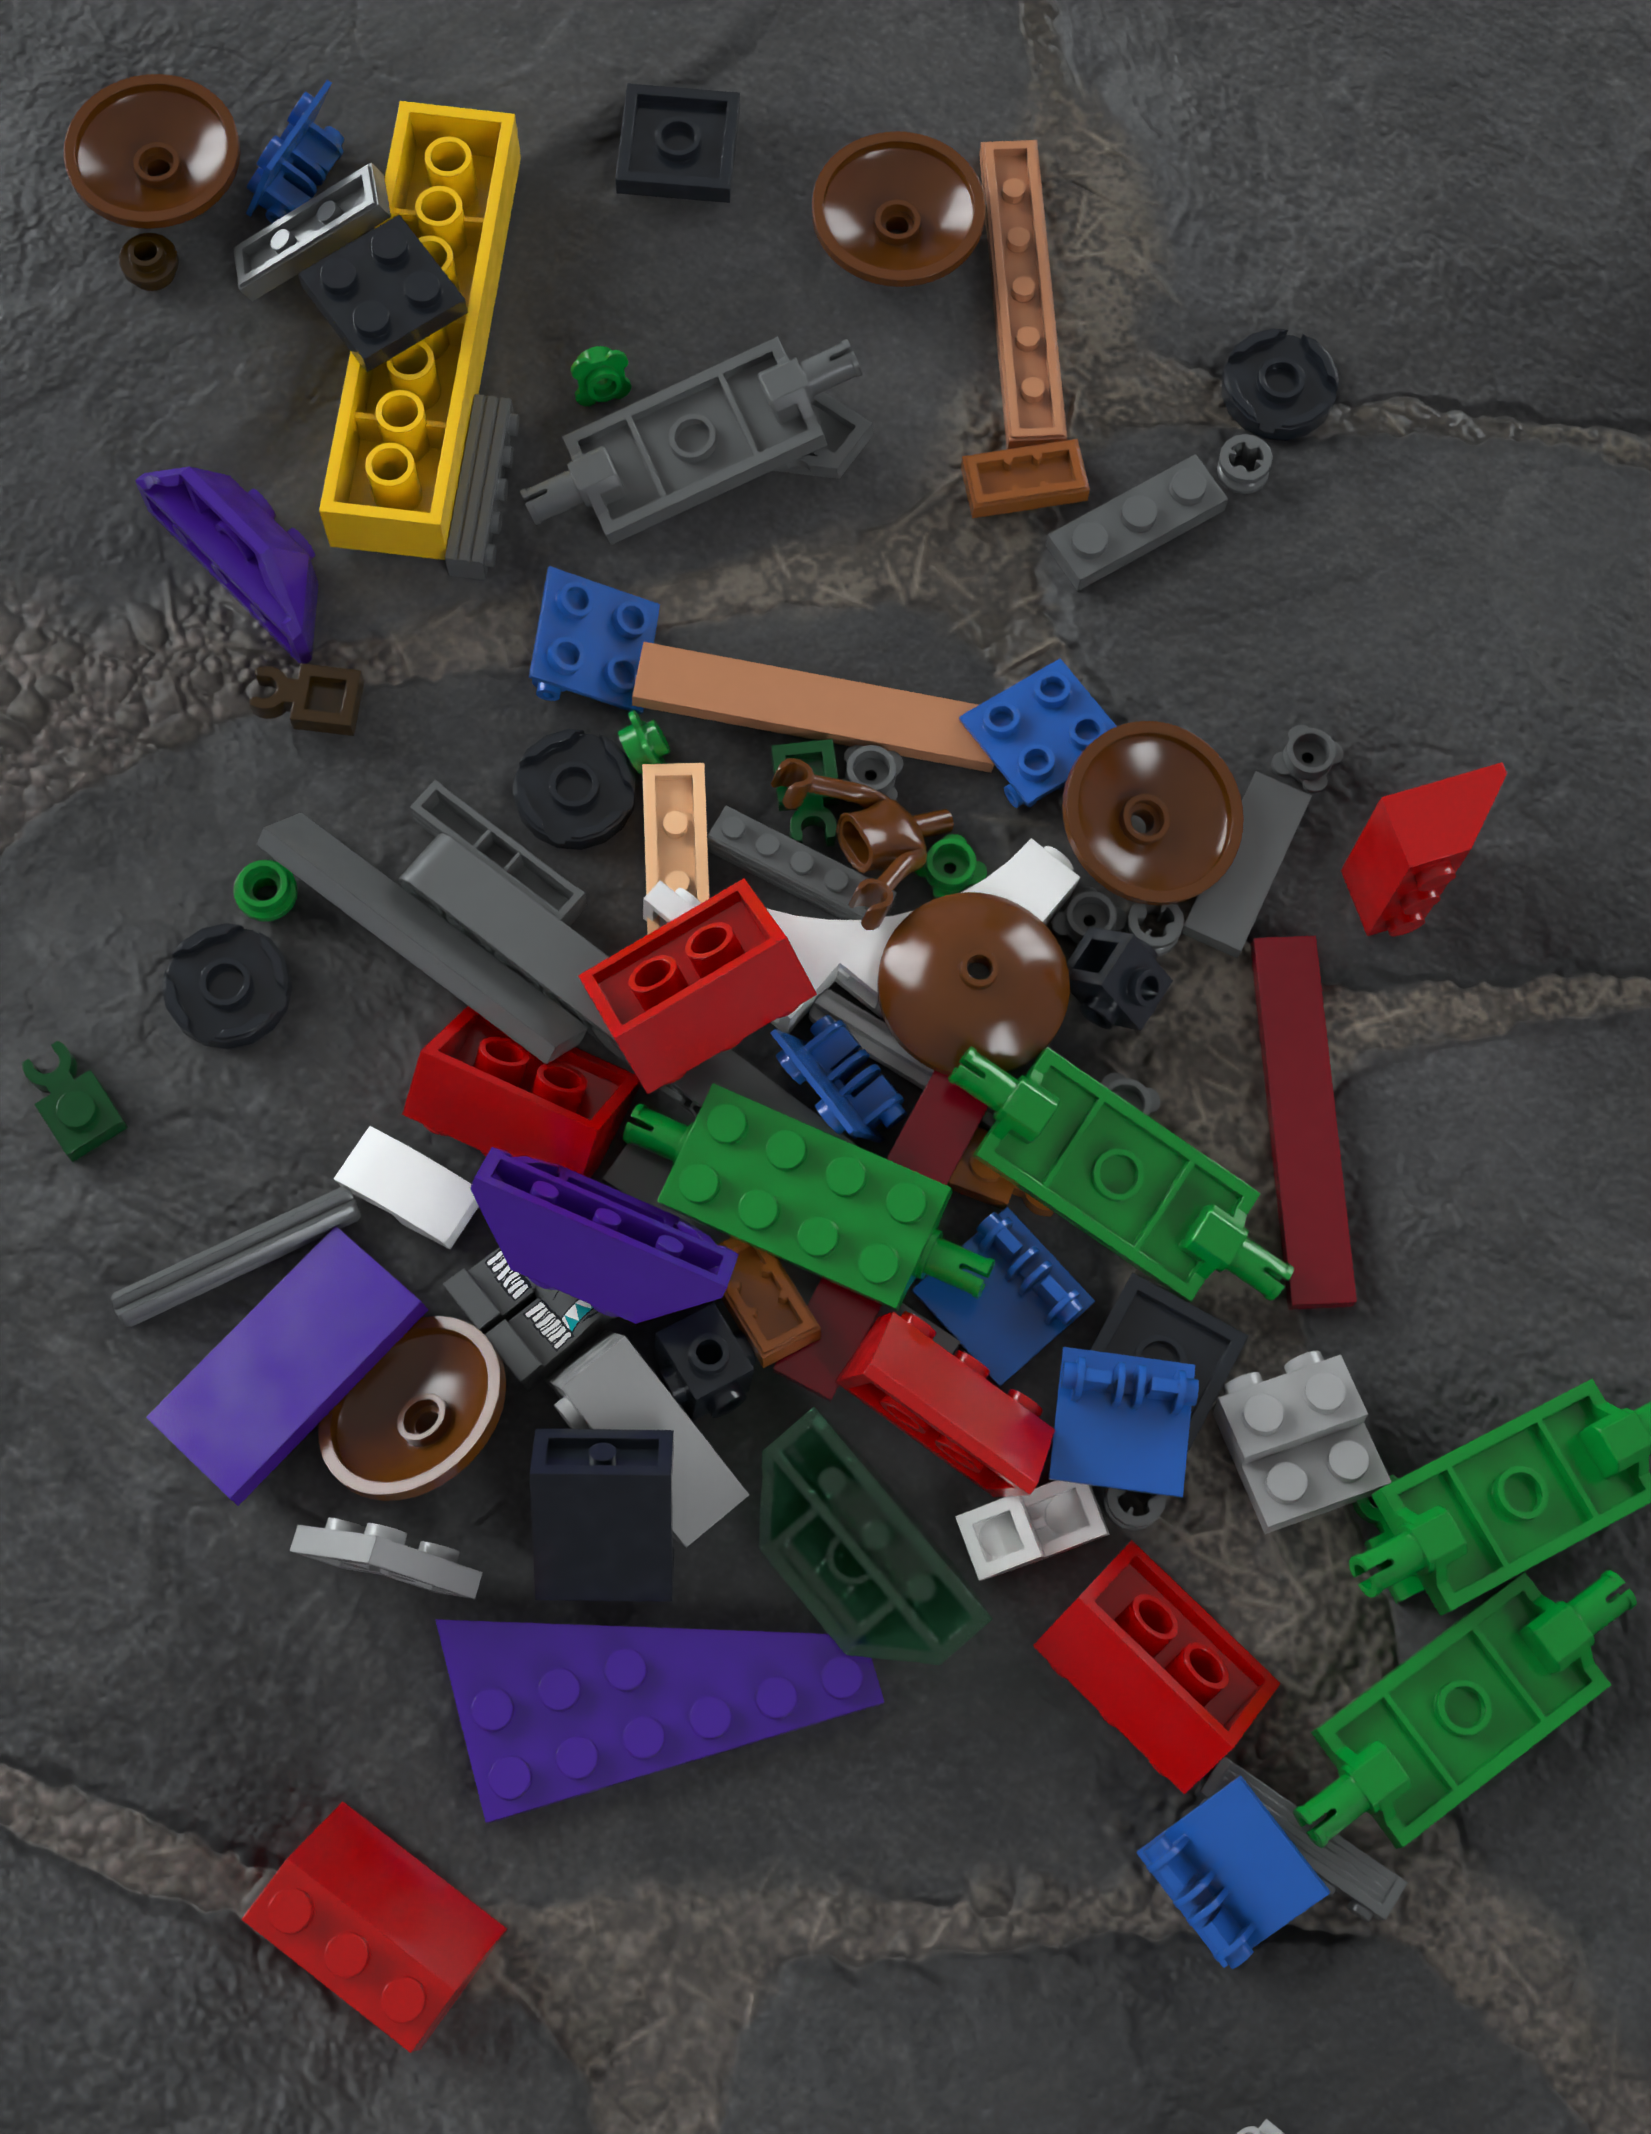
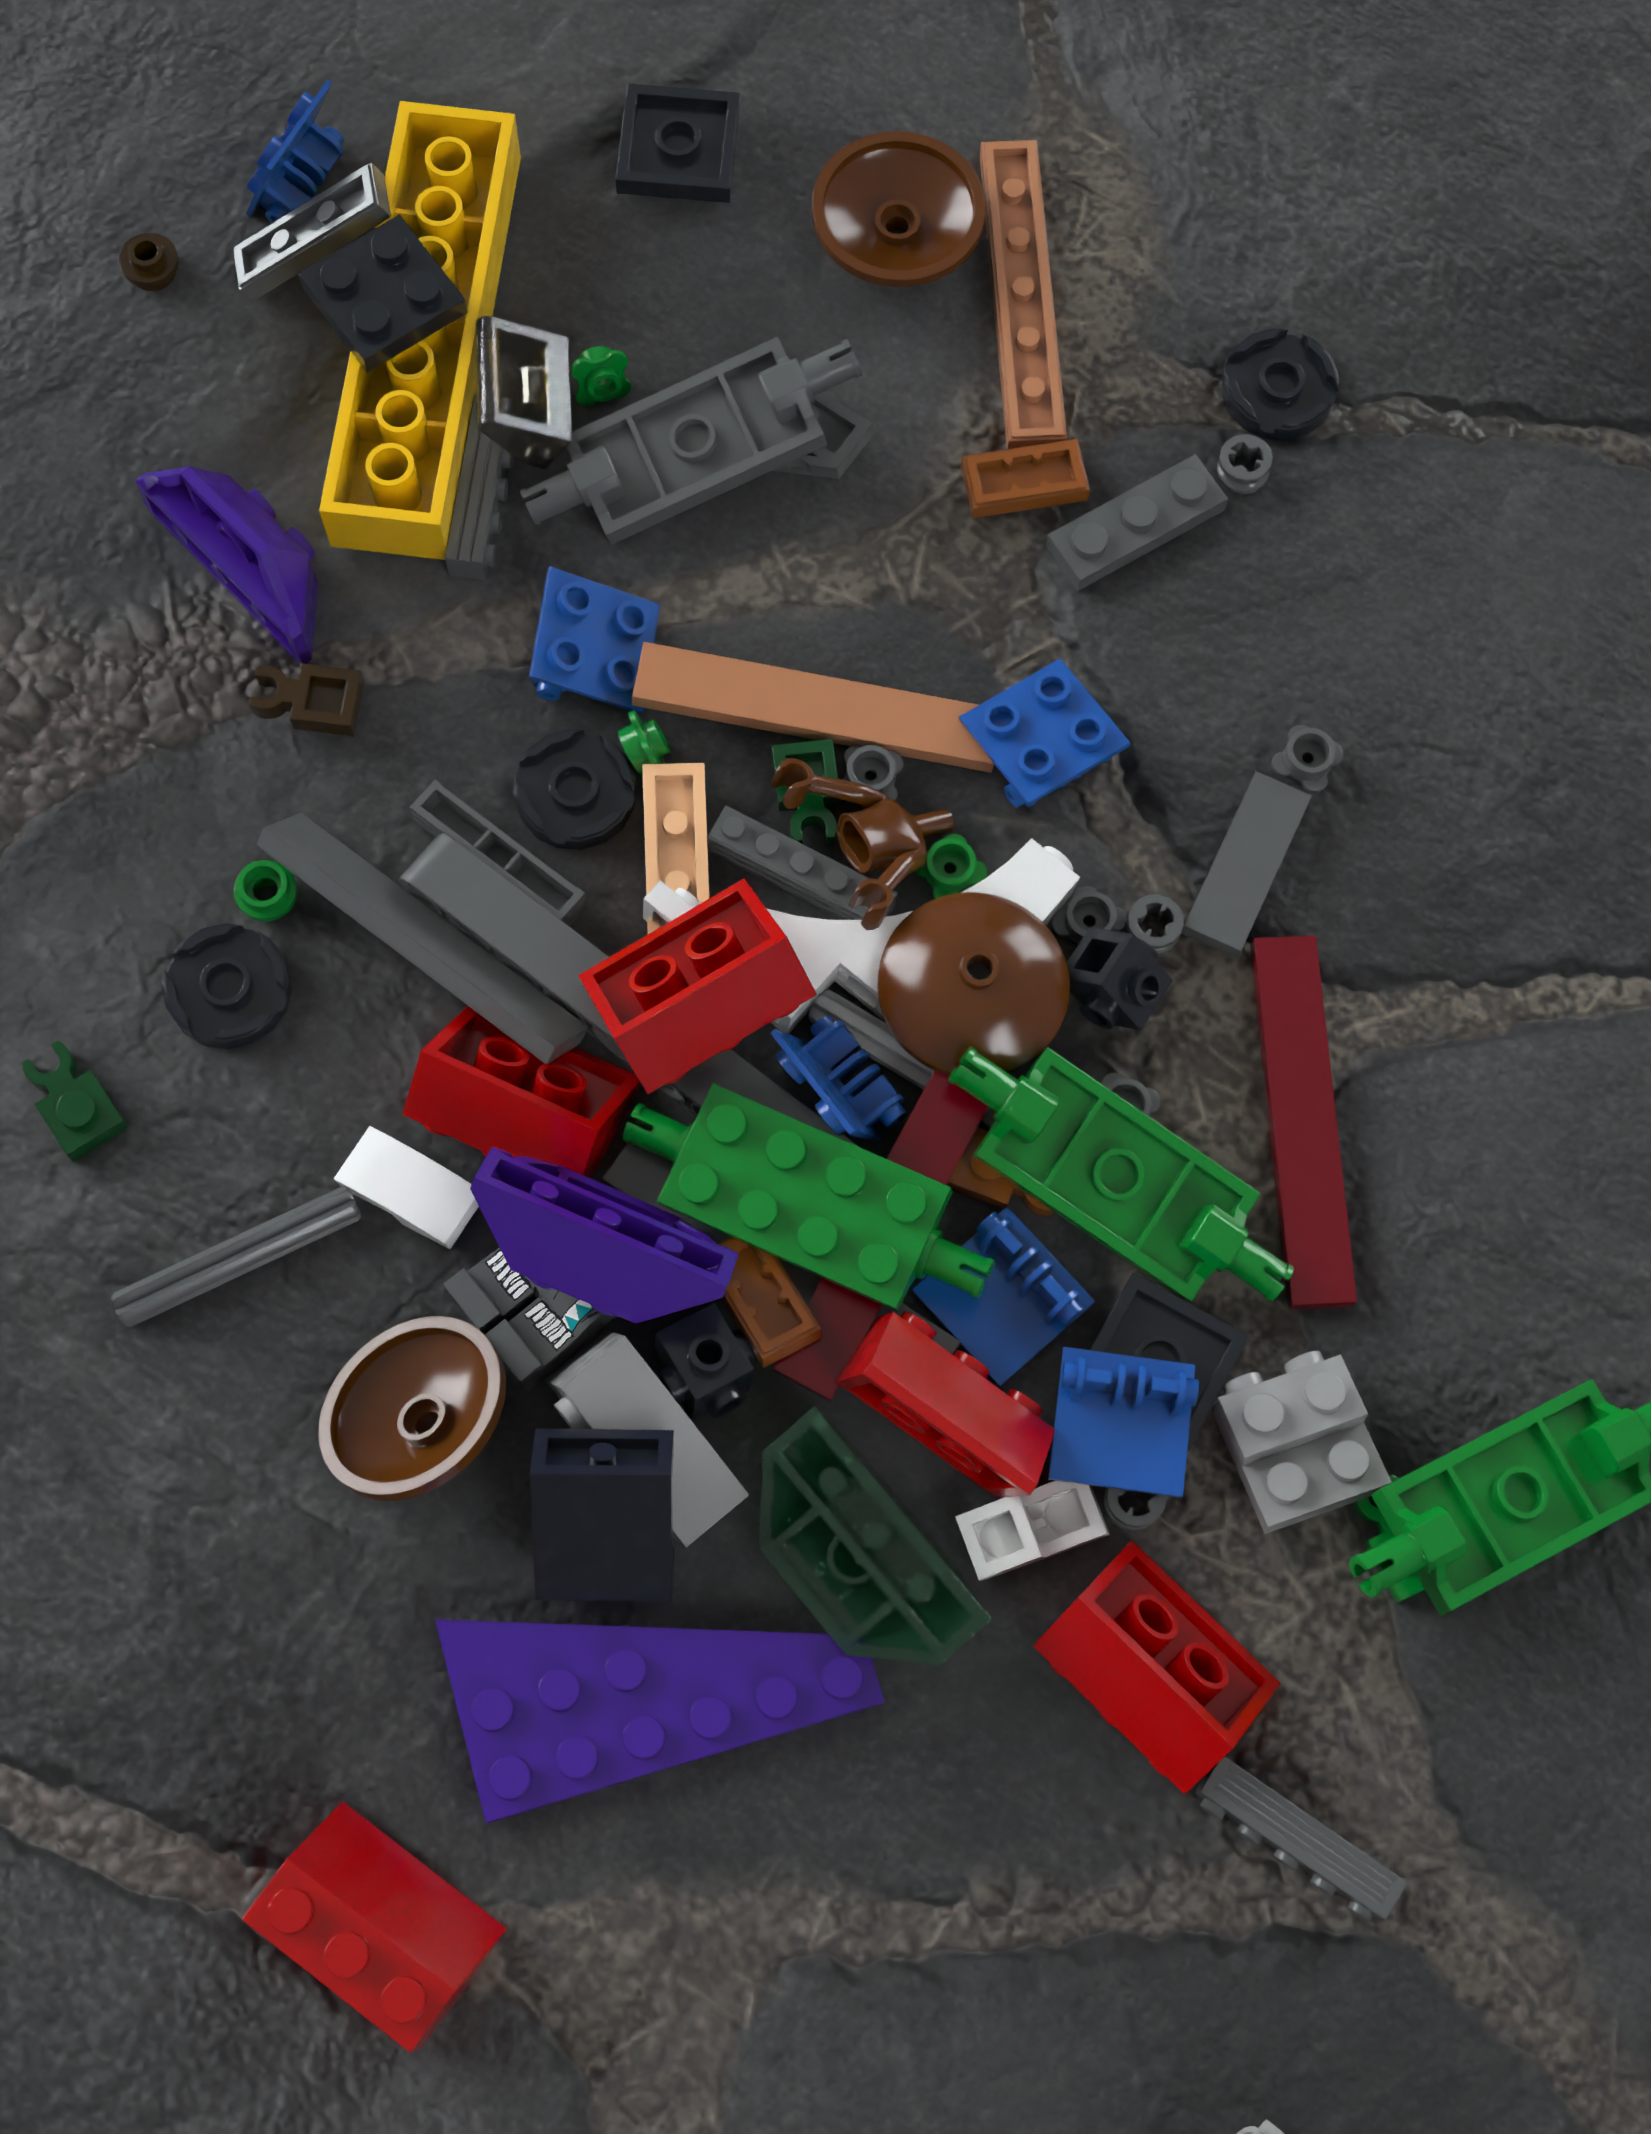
reddish brown dish [64,74,241,229] -> none
dark purple tile [146,1226,428,1506] -> none
light grey plate [290,1517,483,1599] -> none
reddish brown dish [1062,721,1244,905] -> none
blue hinge [1136,1775,1331,1969] -> none
green plate [1293,1570,1637,1849] -> none
red slope [1341,762,1507,936] -> none
none -> clear smoke tile [475,316,572,469]

